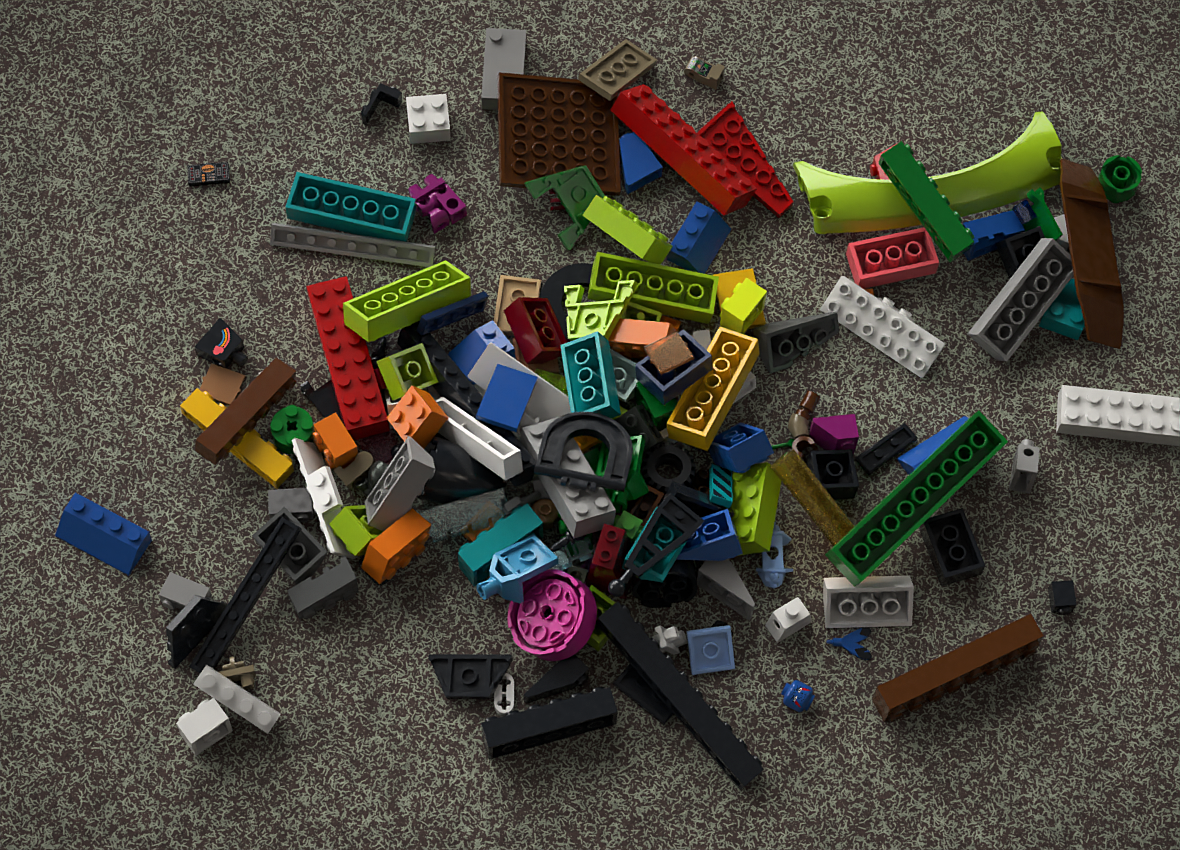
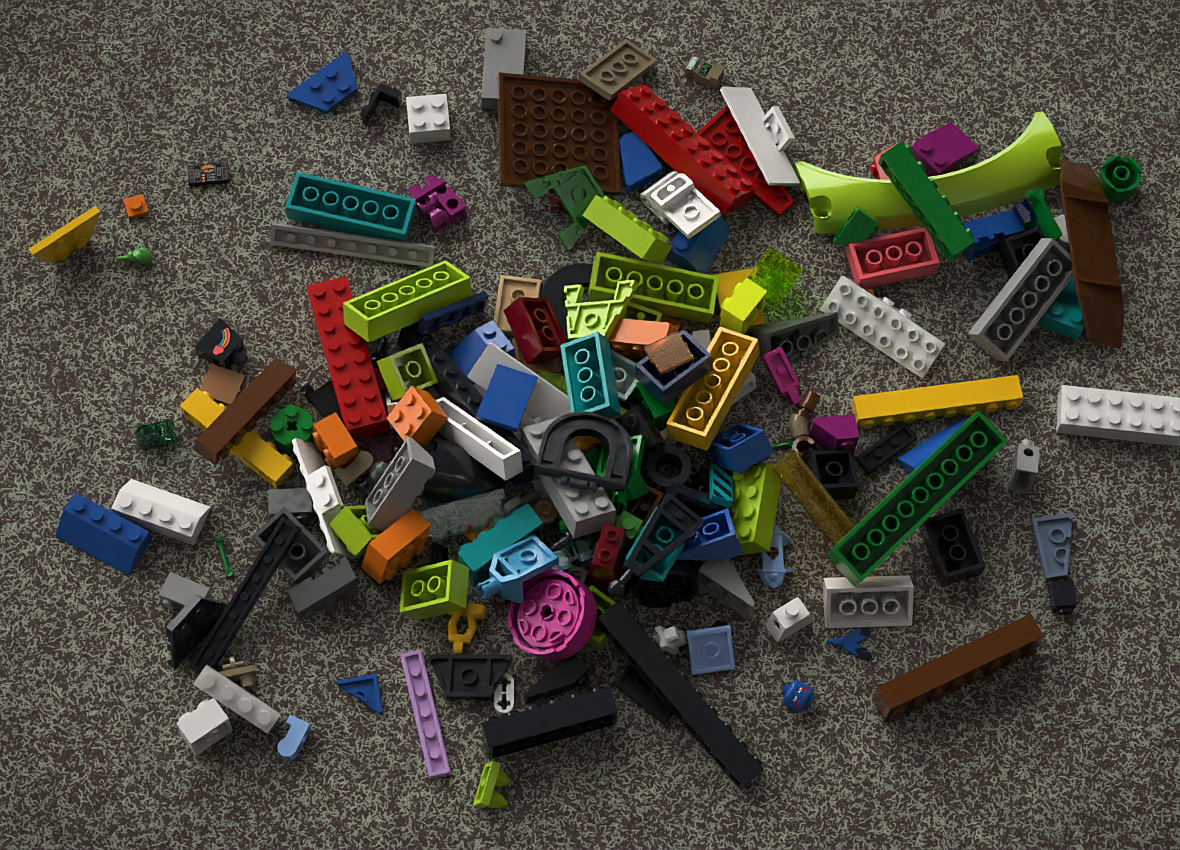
none -> yellow wing [28,206,100,263]
none -> white slope [111,479,211,545]
none -> bright green piece [116,247,153,265]
none -> orange plate [123,194,149,220]
none -> clear green piece [135,419,178,450]
none -> green hinge [215,535,234,577]
none -> light blue leg [277,715,311,762]
none -> blue wing [286,51,358,114]
none -> blue tile [336,674,383,715]
none -> lime brick [399,560,469,620]
none -> lavender tile [400,649,451,780]
none -> black slope [429,542,448,565]
none -> yellow piece [446,603,487,654]
none -> lime tile [473,761,510,809]
none -> white piece [640,171,721,239]
none -> white bracket [720,87,800,186]
none -> clear neon green brick [748,246,804,309]
none -> dark pink hinge [761,347,802,405]
none -> green slope [833,206,879,245]
none -> yellow brick [851,375,1023,429]
none -> magenta slope [911,122,979,177]
none -> sand blue wing [1030,512,1073,581]

